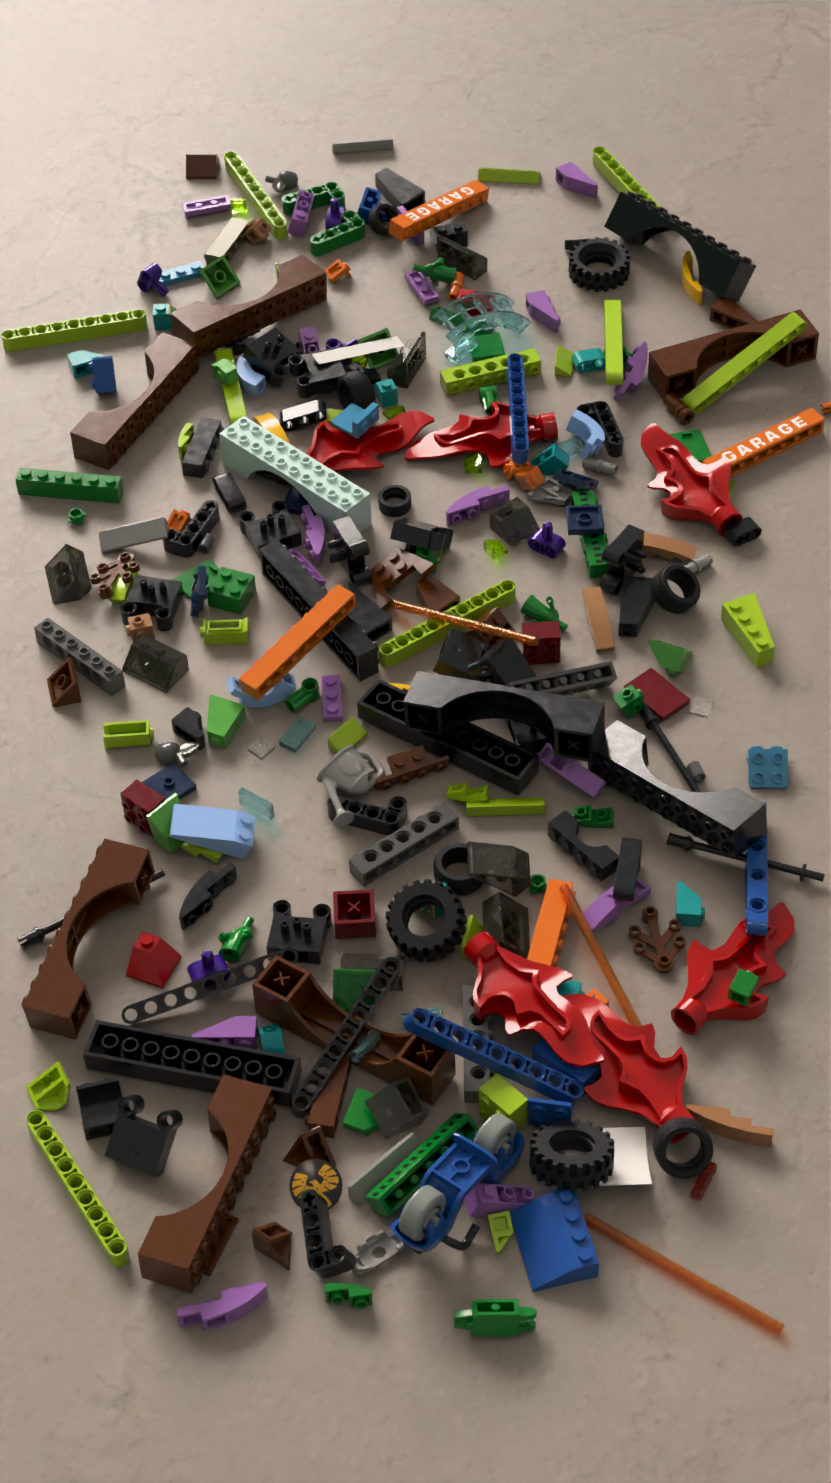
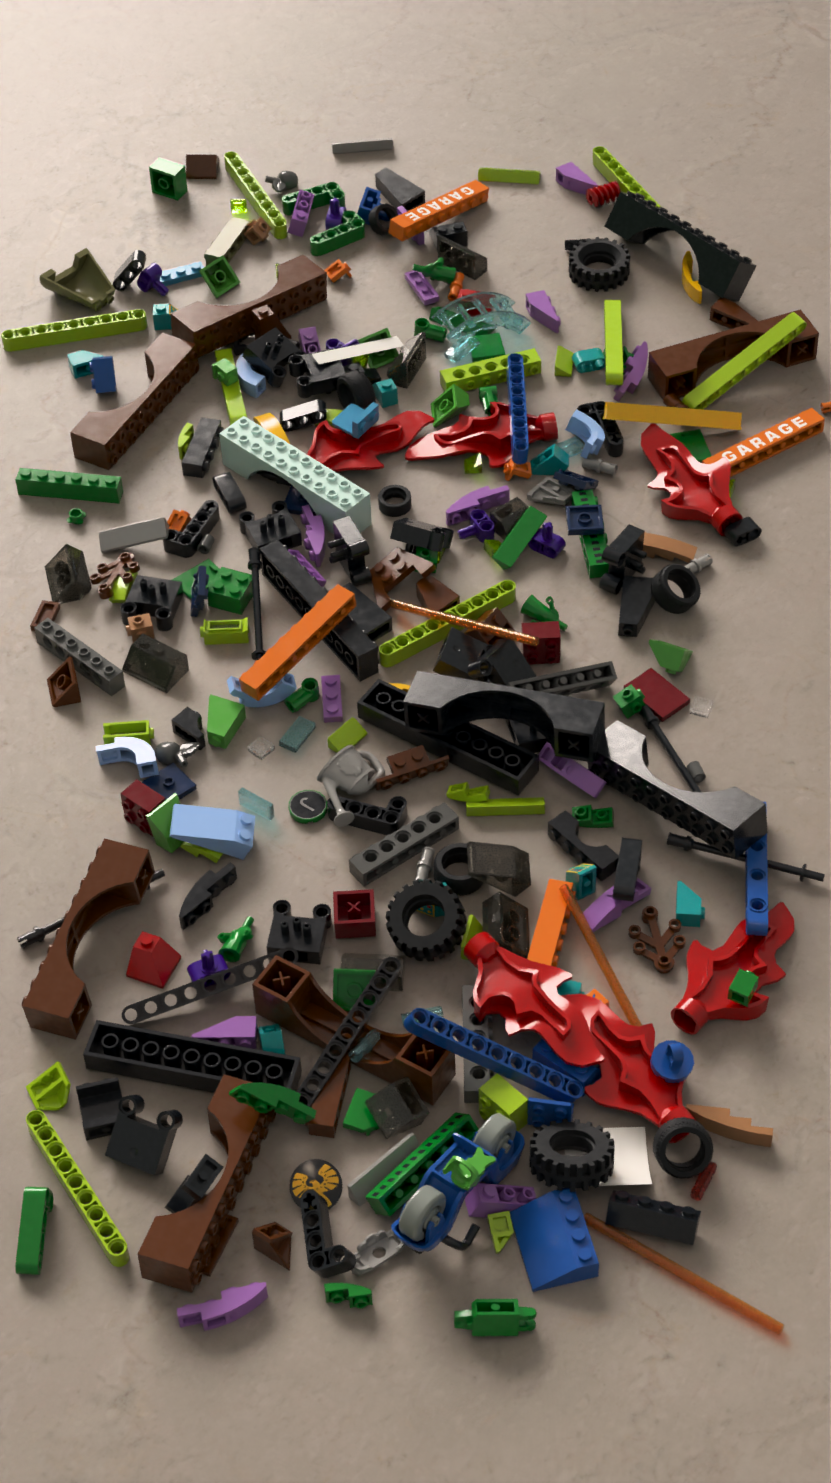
medium lavender plate [182,195,231,217] -> none
reddish brown slope [283,1126,337,1167] -> none
clear neon green slope [382,405,405,420] -> none
orange brick [515,466,546,490] -> none
green plate [526,874,547,894] -> none
medium nougat slope [582,586,615,652] -> none
lime wedge [721,592,775,668] -> none
dark azure bracket [746,746,788,788] -> none
none -> green beam [15,1187,53,1275]
none -> reddish brown tile [30,600,61,631]
none -> olive cone [40,248,115,312]
none -> light blue arch [96,737,159,778]
none -> black beam [113,250,146,291]
none -> green brick [149,157,188,201]
none -> black panel [165,1154,223,1214]
none -> green slope [229,1082,316,1124]
none -> black bar [248,547,266,661]
none -> reddish brown slope [252,305,292,340]
none -> black tile [288,790,327,824]
none -> green piece [414,318,447,342]
none -> light grey pin [414,847,435,883]
none -> bright green slope [431,384,470,428]
none -> bright green hair [443,1147,496,1191]
none -> dark purple beam [457,509,495,544]
none -> green slope [492,506,547,570]
none -> teal slope [566,863,597,900]
none -> red piece [586,181,621,207]
none -> yellow tile [603,402,742,430]
none -> black brick [605,1190,701,1245]
none -> blue tile [650,1040,694,1083]

